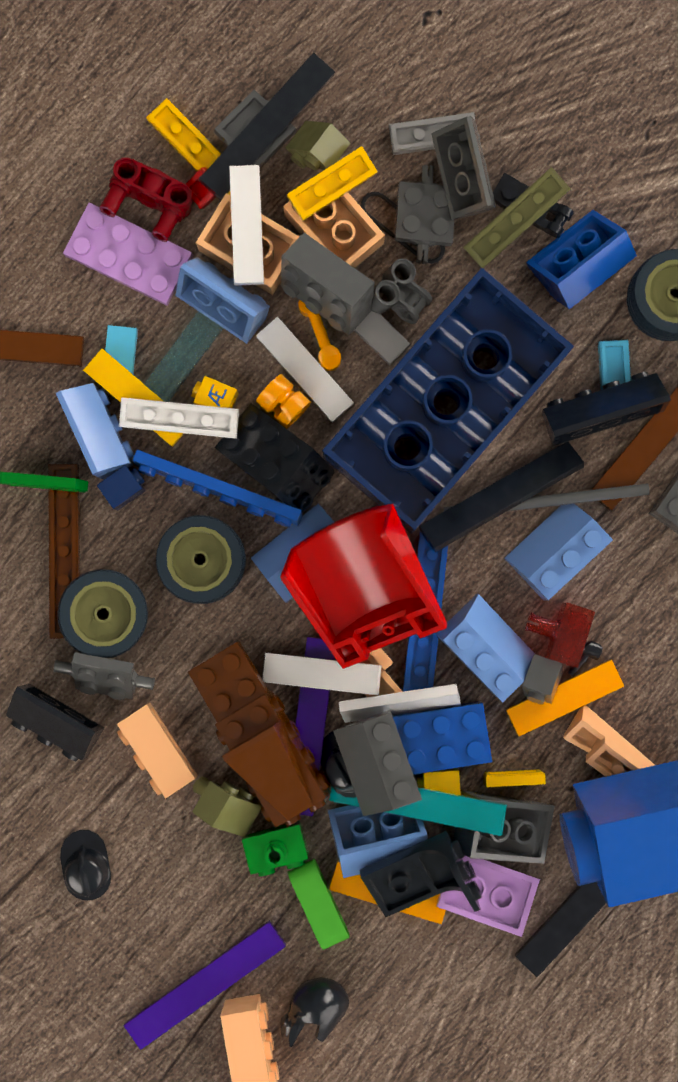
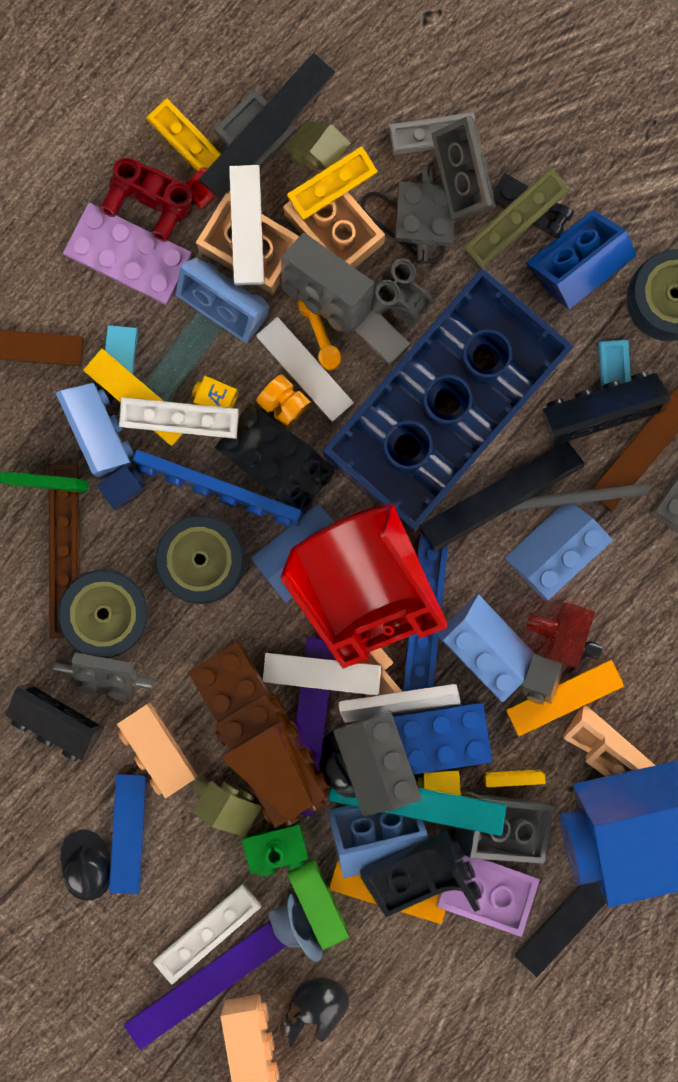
none -> blue tile [109,773,147,894]
none -> white tile [153,883,262,985]
none -> sand blue piece [269,893,322,962]

